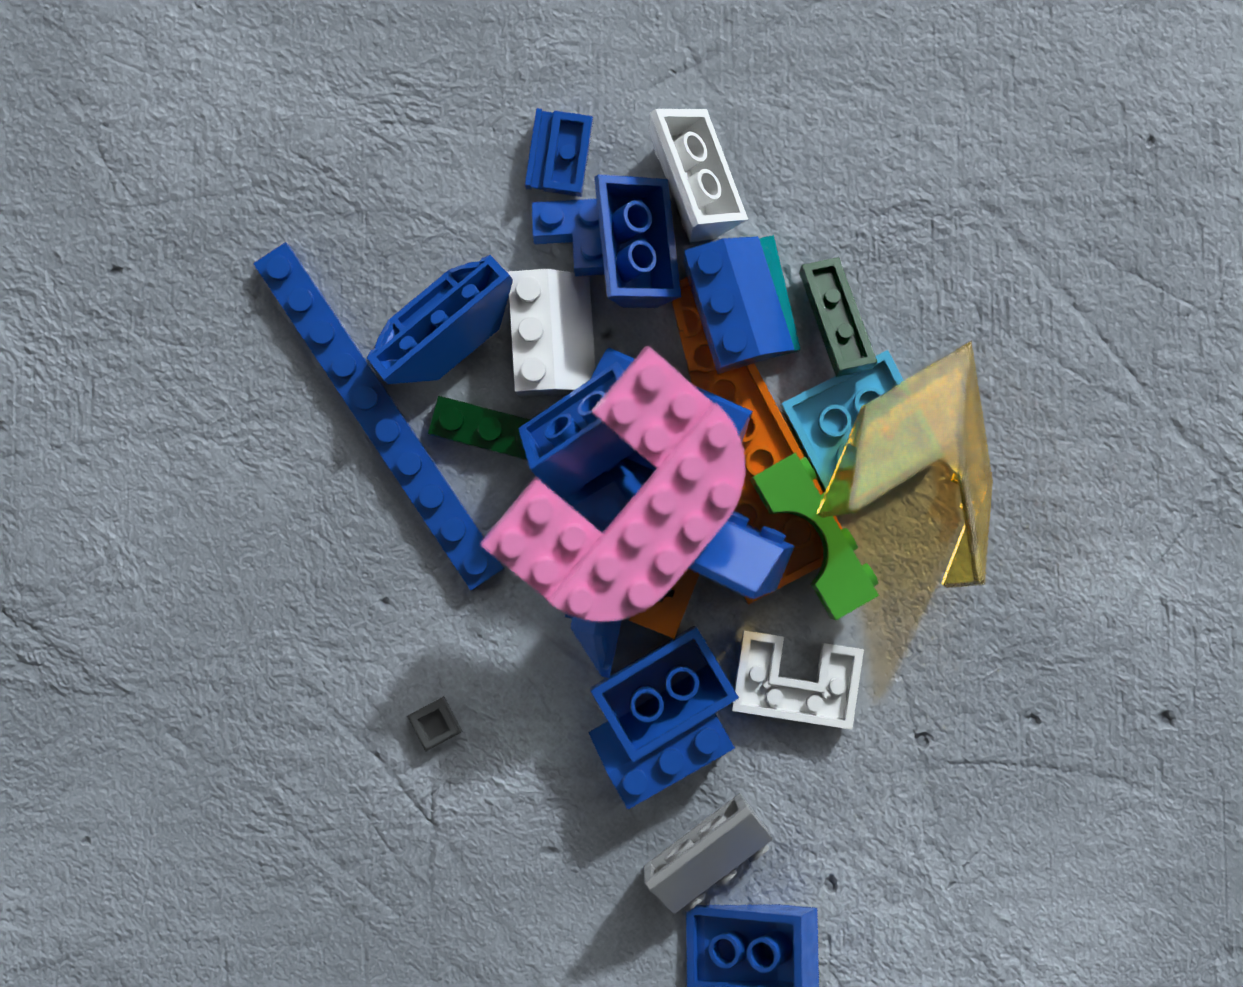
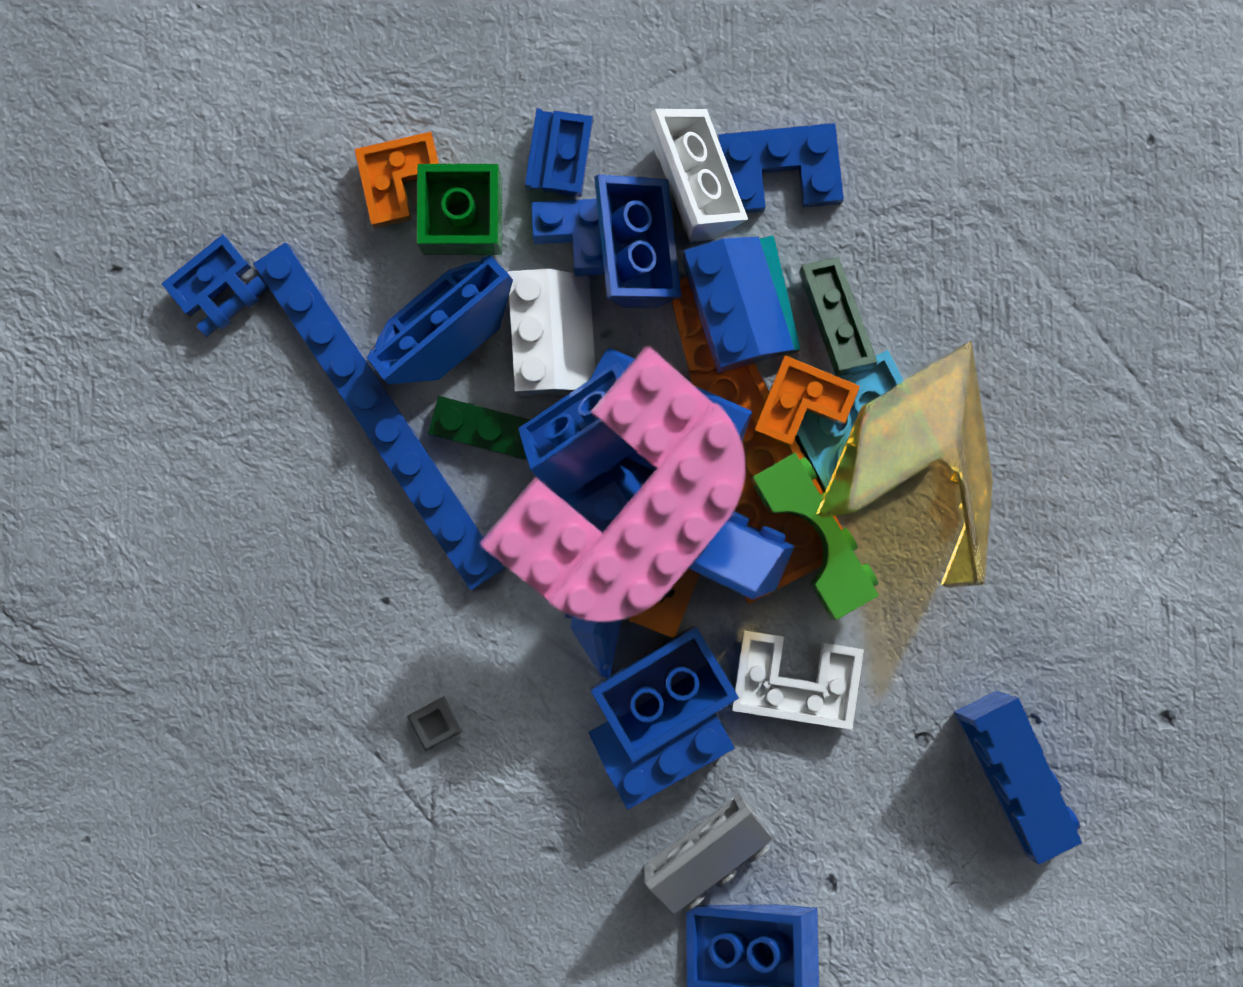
none -> blue plate [161,234,268,337]
none -> orange plate [354,131,440,229]
none -> green brick [417,164,503,255]
none -> blue plate [718,123,844,213]
none -> orange plate [753,355,860,447]
none -> blue wedge [954,691,1082,865]

